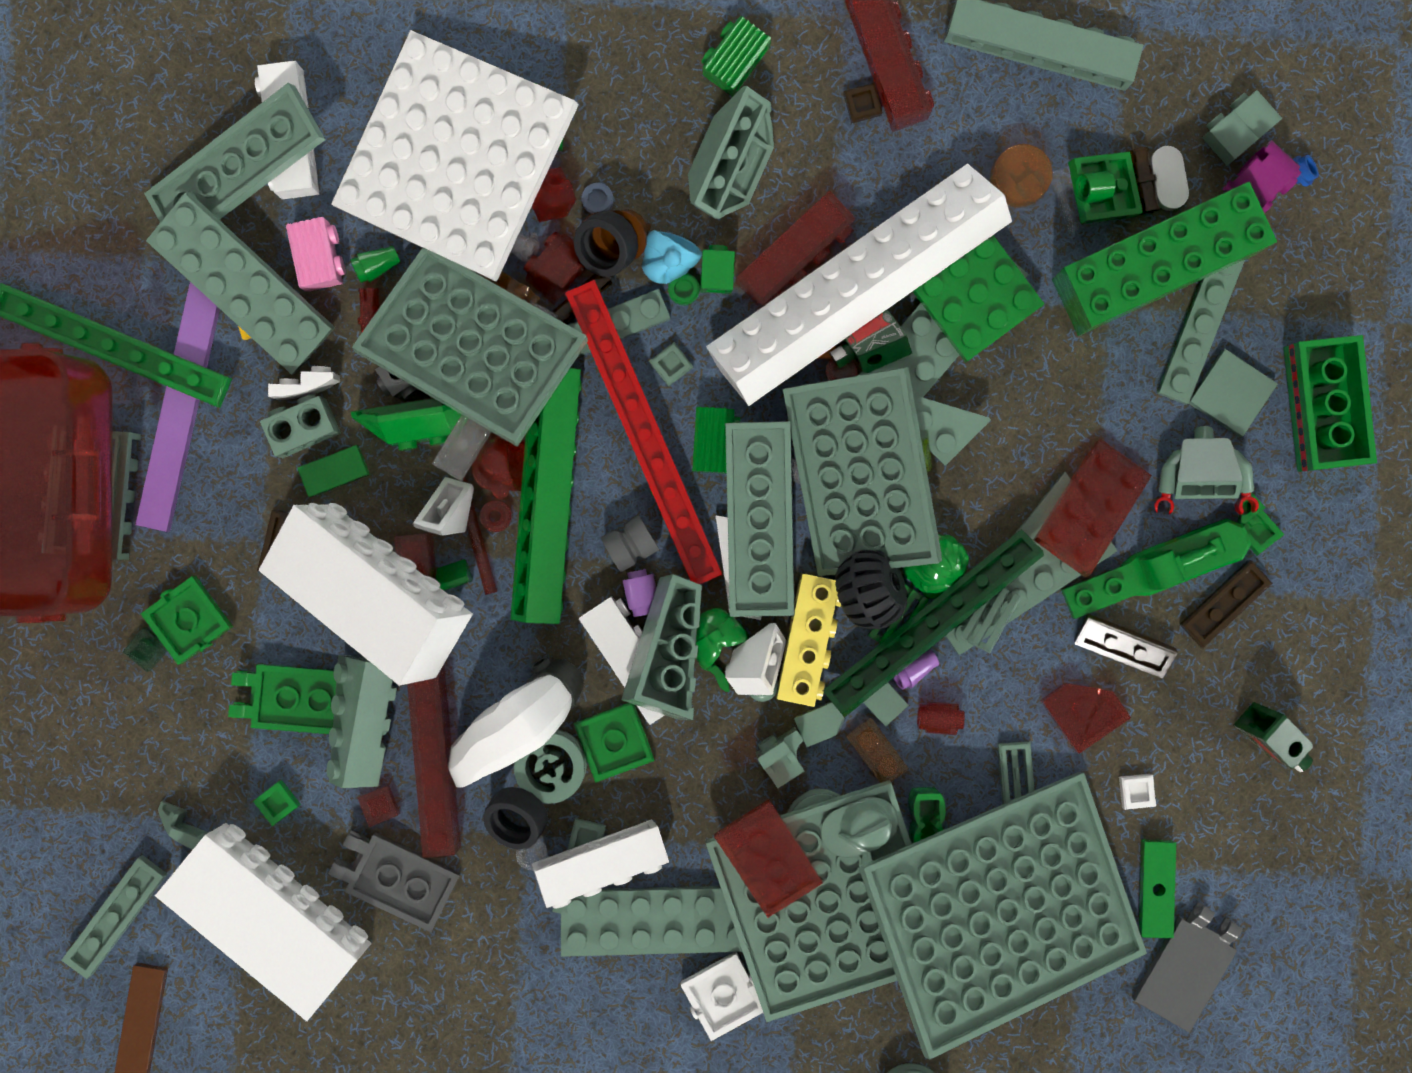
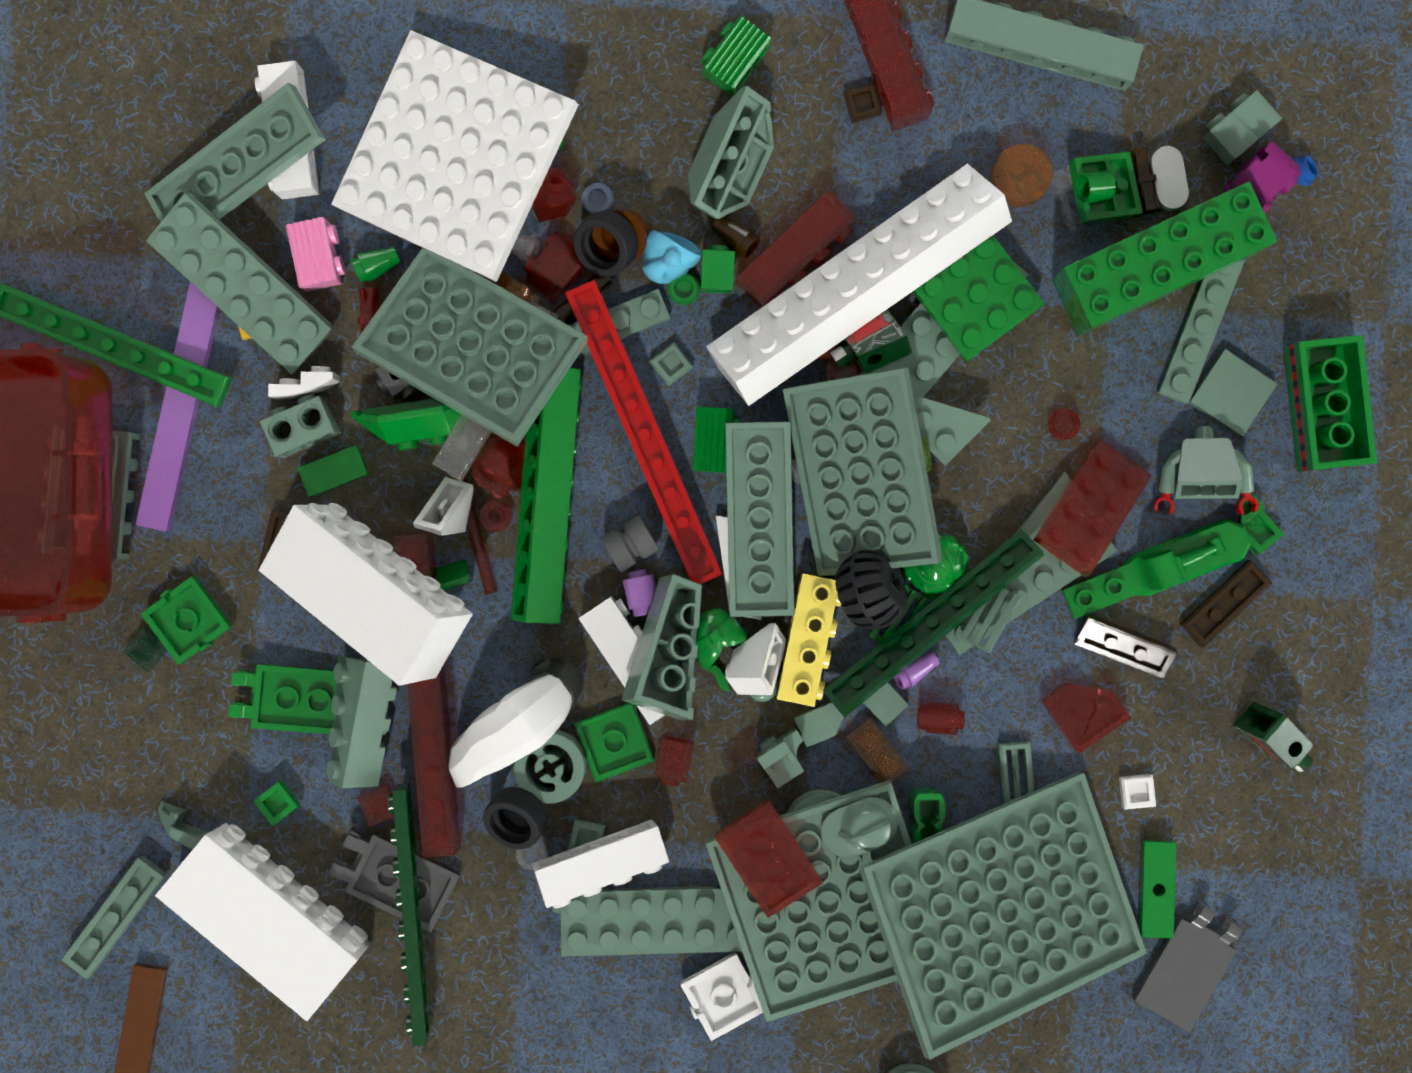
none -> dark green plate [388,783,430,1047]
none -> clear red brick [655,735,694,786]
none -> dark brown cone [712,216,760,259]
none -> clear red plate [1048,409,1080,440]

